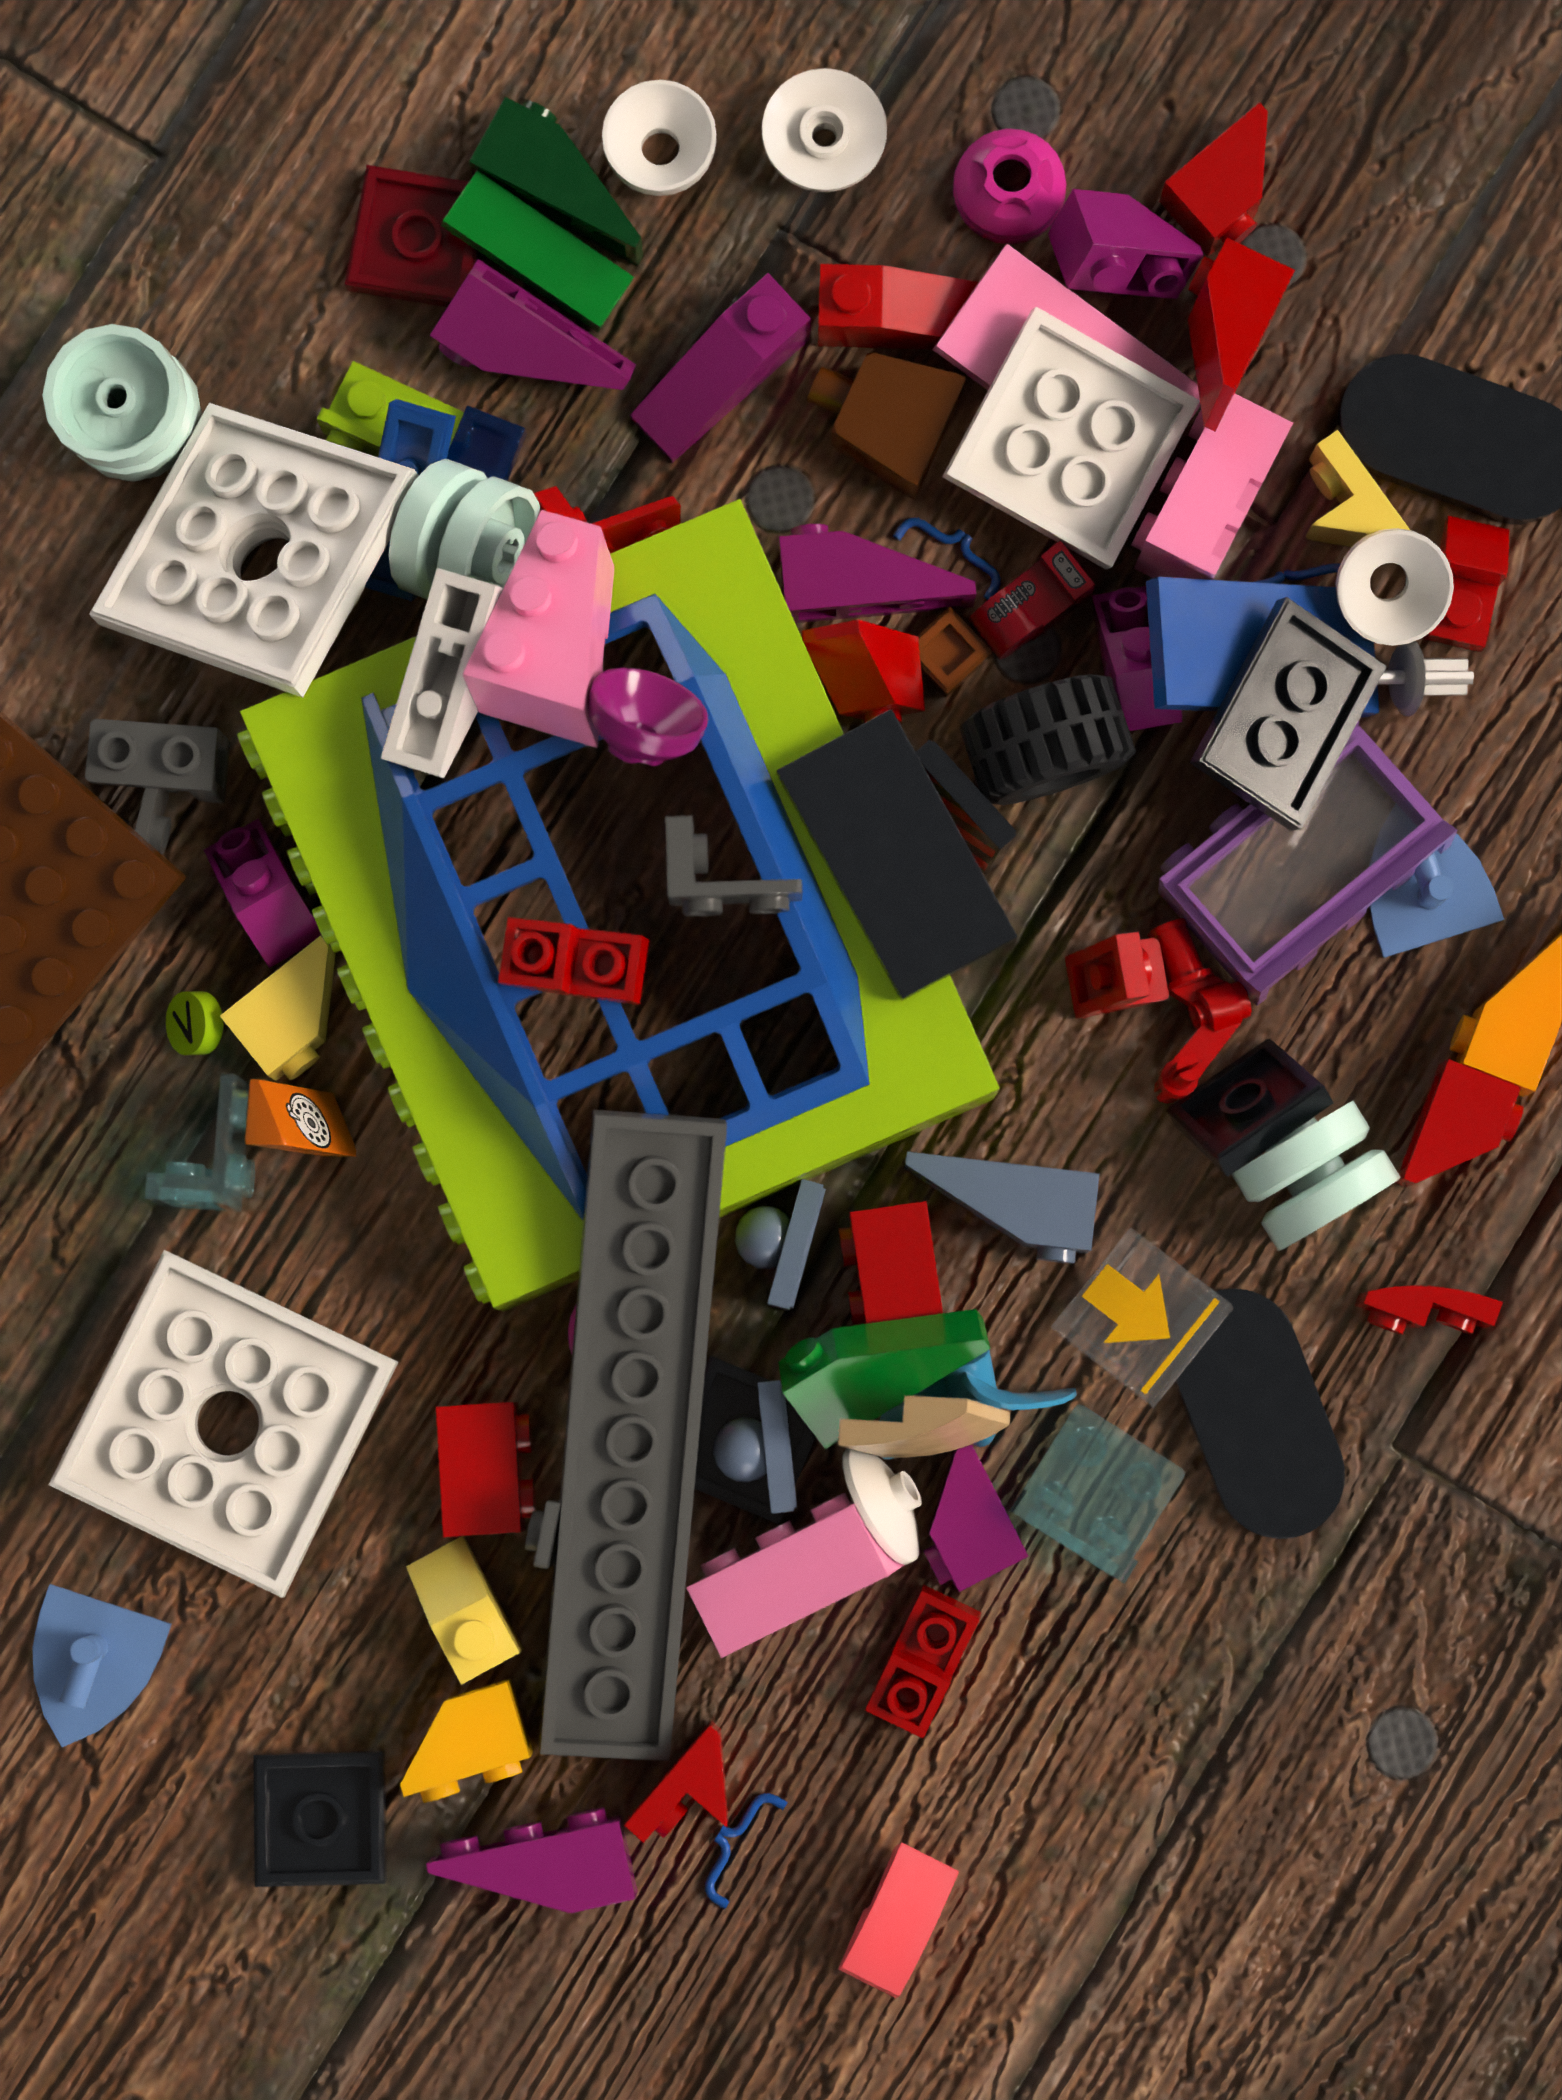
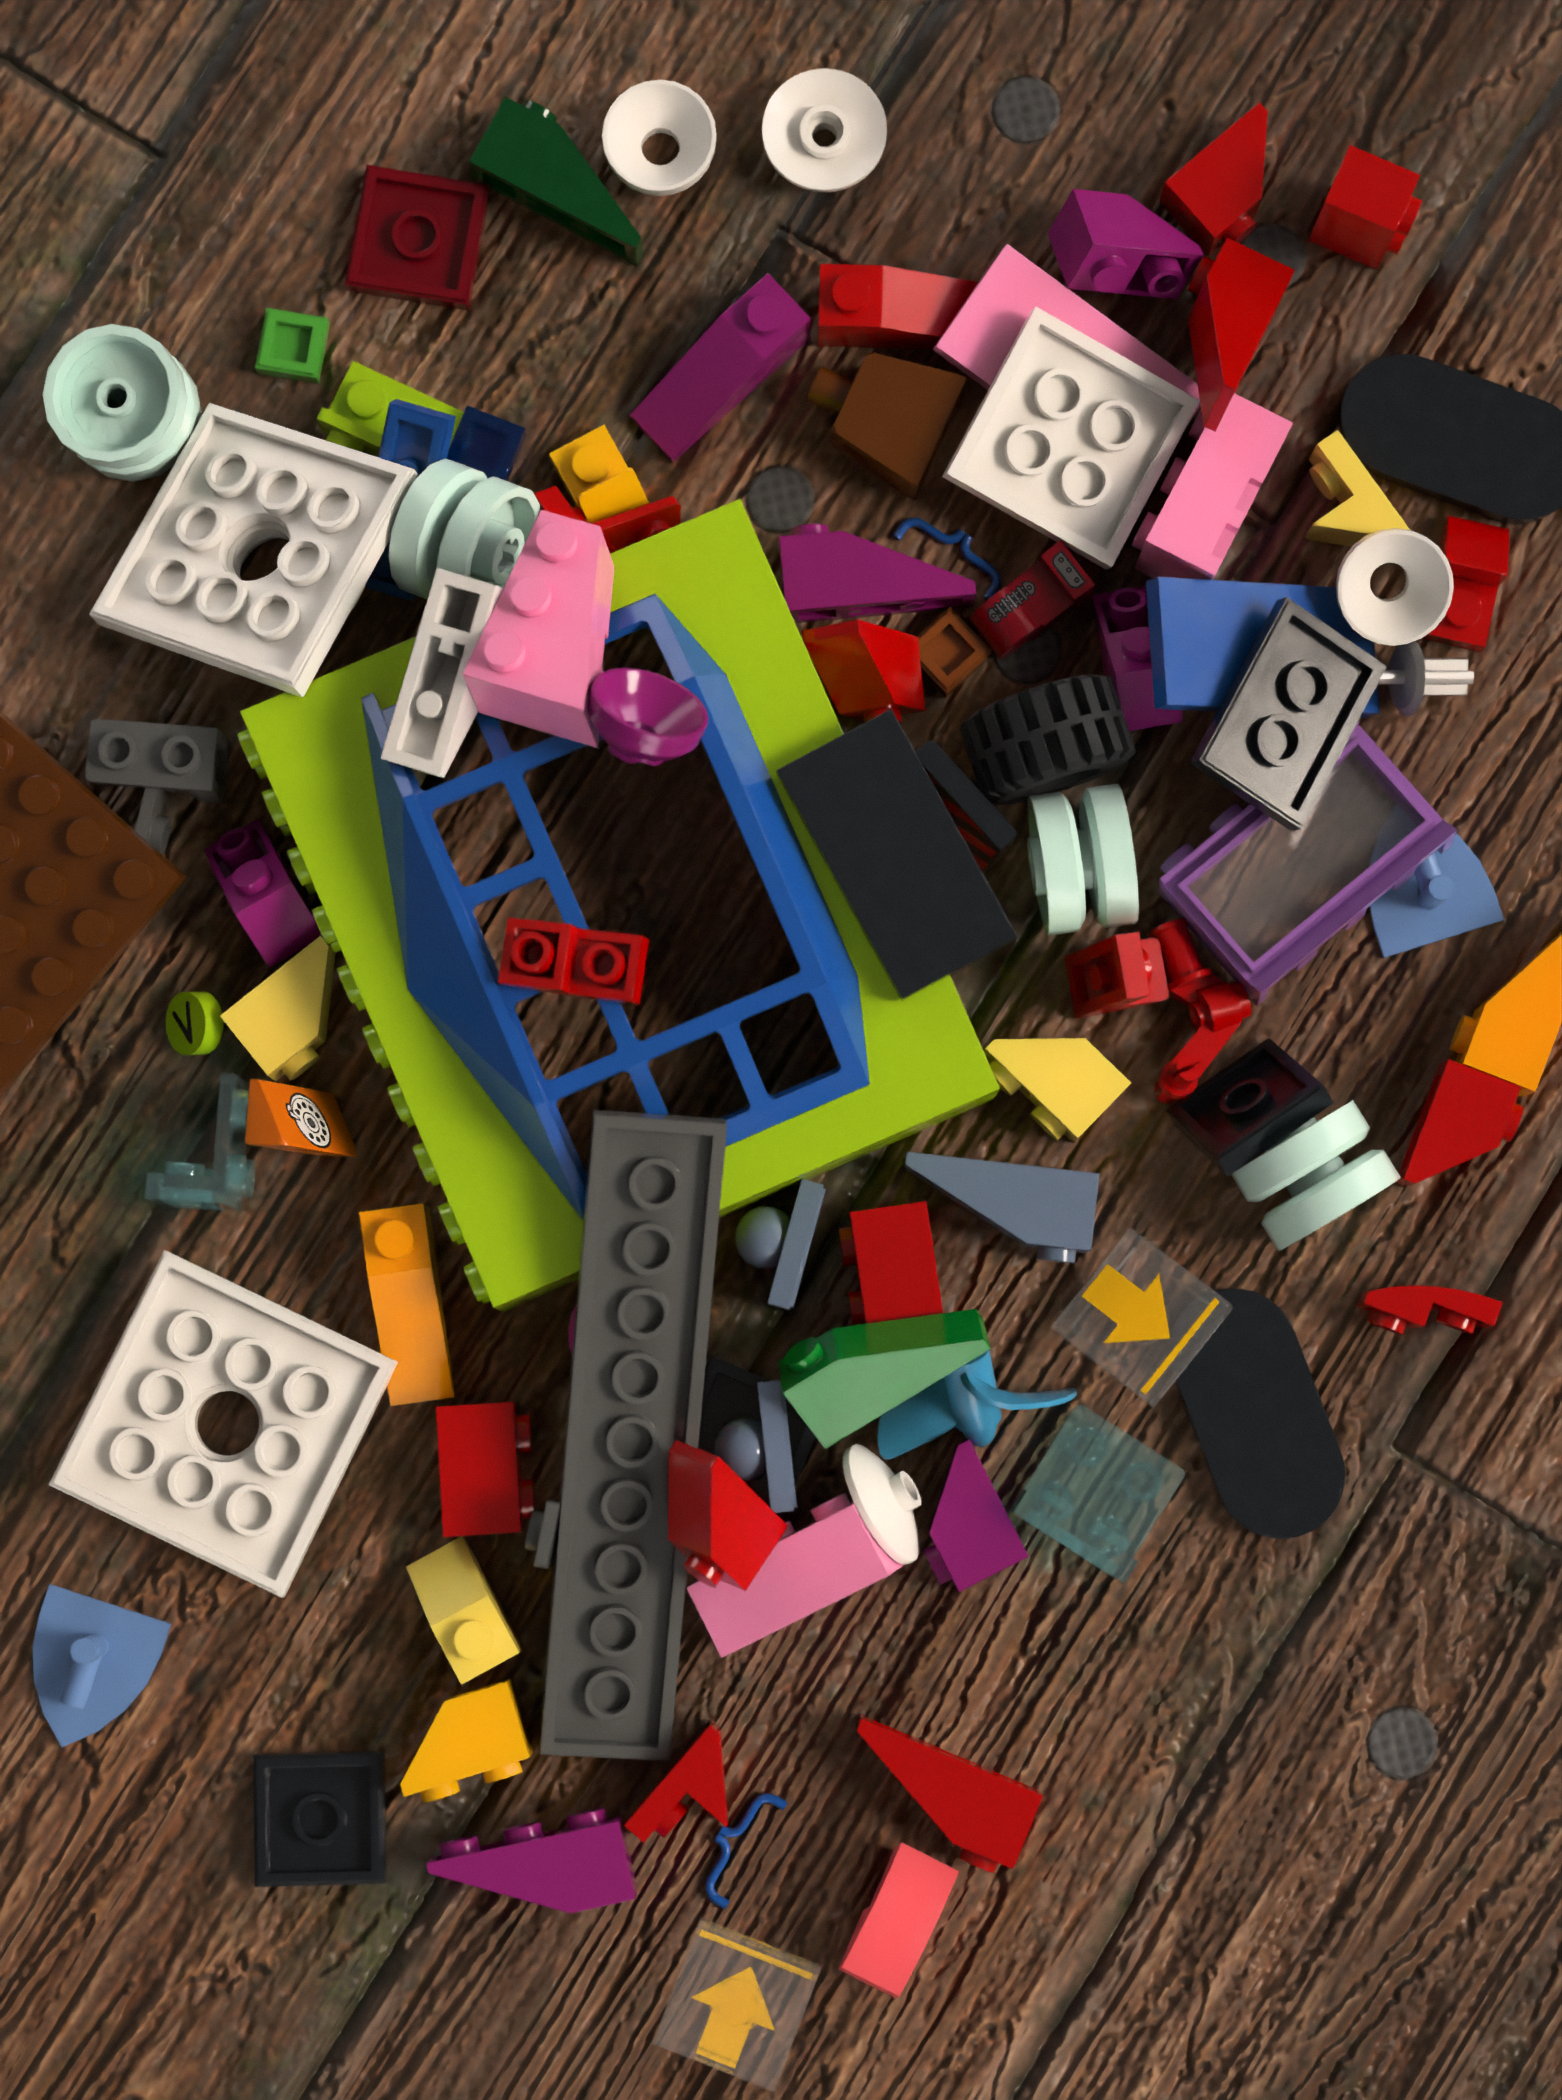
magenta slope [430,259,636,390] -> none
green tile [441,170,634,333] -> none
dark grey bracket [665,816,802,916] -> none
tan slope [838,1396,1010,1458] -> none
red slope [865,1584,981,1739] -> none
dark pink piece [953,129,1066,244] -> none
blue piece [1254,563,1341,584] -> none
none -> bright green tile [255,308,330,384]
none -> light orange slope [359,1203,455,1406]
none -> yellow slope [549,425,649,524]
none -> clear tile [653,1917,821,2092]
none -> red slope [668,1440,788,1591]
none -> red slope [856,1714,1043,1873]
none -> light yellow slope [984,1038,1131,1143]
none -> light aqua wheel [1027,784,1139,936]
none -> red brick [1308,145,1423,270]

